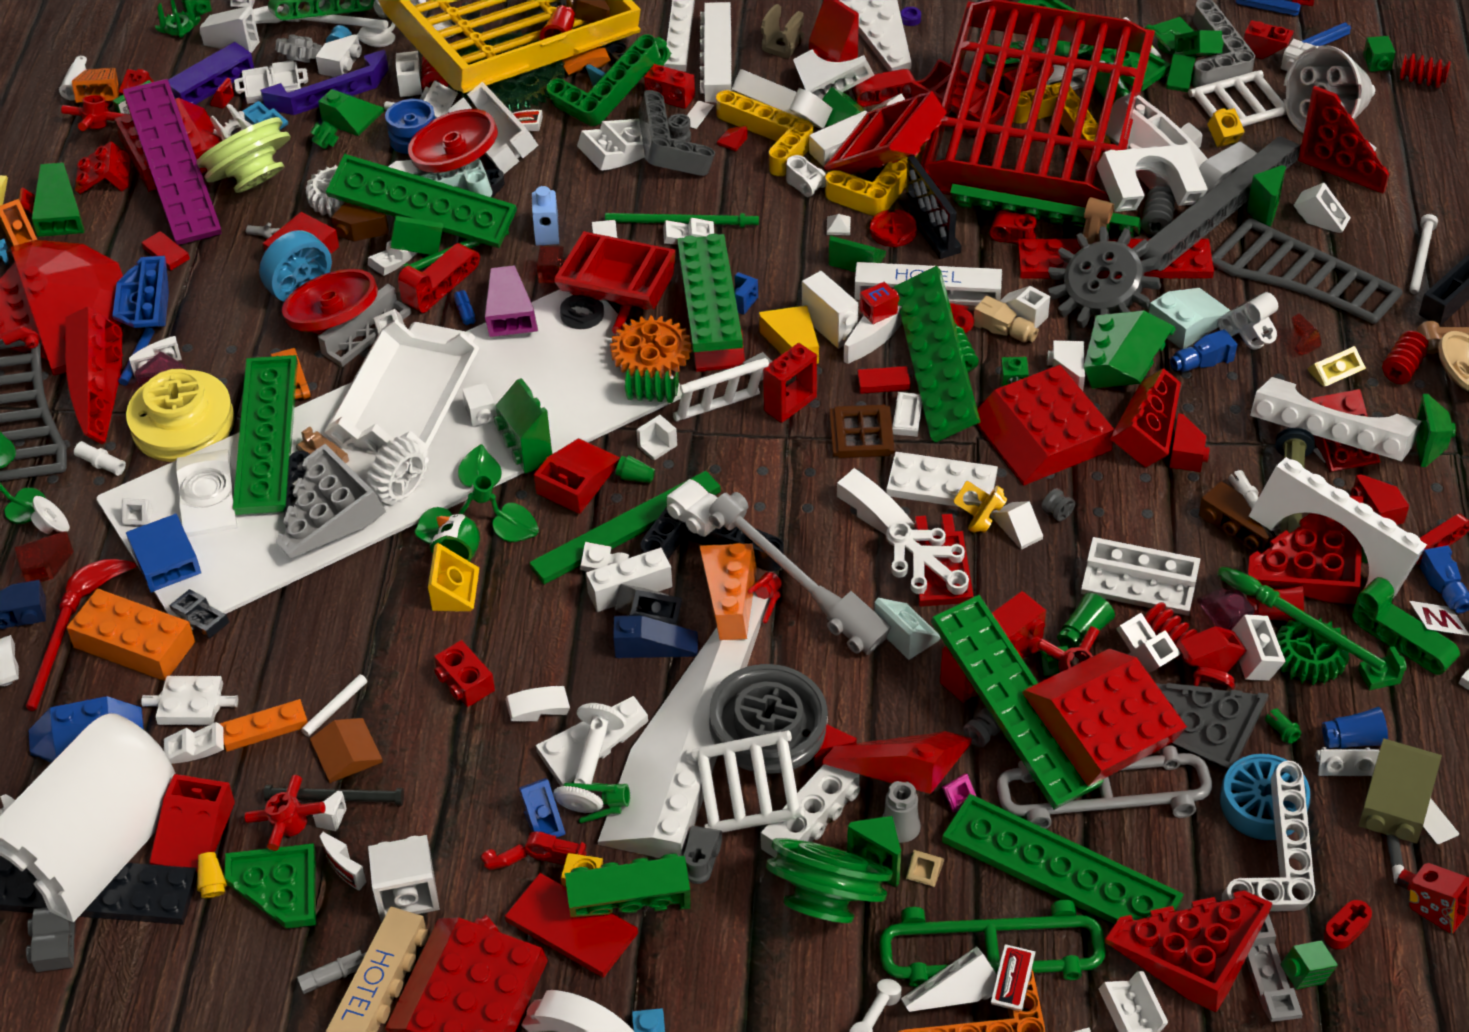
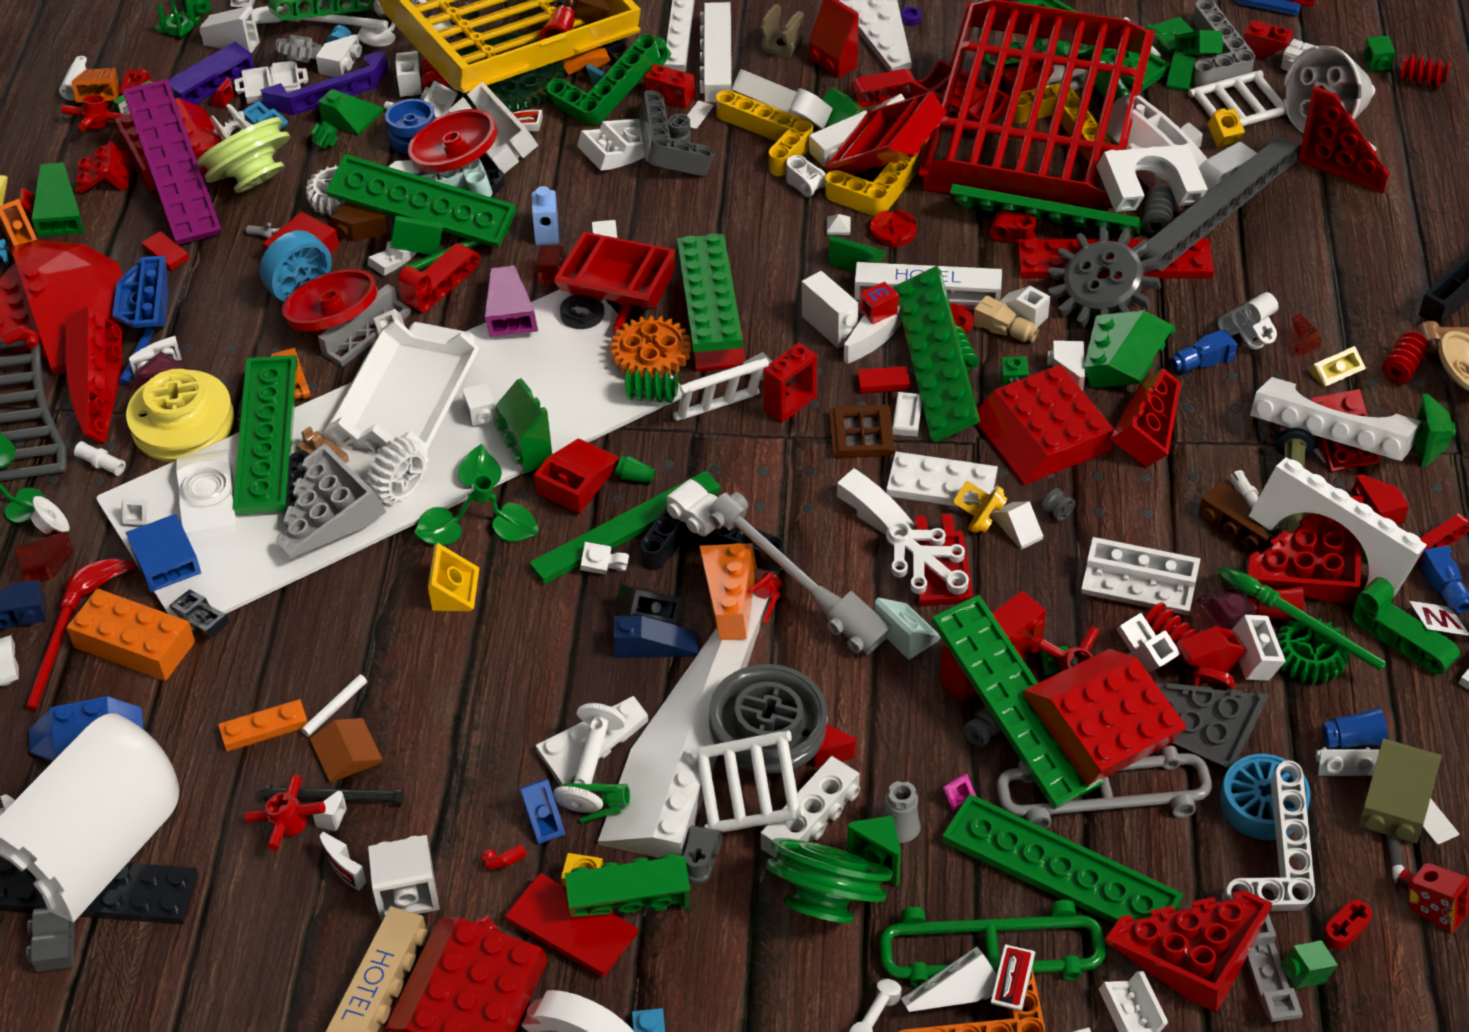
white plate [142,676,238,725] -> none
red slope [150,774,235,873] -> none
white slope [164,722,224,764] -> none
yellow cone [197,852,227,898] -> none
green plate [225,843,316,928] -> none
light grey piece [297,950,367,994] -> none
green piece [430,514,480,562] -> none
red brick [434,640,495,707] -> none
blue piece [454,290,476,325] -> none
white slope [505,686,570,721] -> none
red piece [524,831,586,865] -> none
white brick [586,548,672,612] -> none
green bar [605,213,759,227] -> none
white panel [636,415,677,460] -> none
white slope [663,218,714,245] -> none
red slope [717,126,748,151] -> none
blue bracket [734,272,758,315] -> none
yellow slope [759,305,819,364] -> none
white arch [793,49,875,100] -> none
red slope [823,731,972,794] -> none
black fence [898,155,962,259] -> none
tan slope [906,850,944,887] -> none
green plant [1057,593,1115,649] -> none
medium nougat piece [1083,197,1114,245] -> none
light aqua slope [1149,288,1230,349] -> none
red slope [1170,413,1210,472] -> none
dark grey bar [1212,218,1403,324] -> none
green slope [1247,165,1286,227] -> none
green pin [1265,708,1301,743] -> none
white slope [1294,183,1351,233] -> none
blue axle [1302,22,1351,46] -> none
green bracket [1358,646,1406,691] -> none
white bar [1409,214,1438,294] -> none

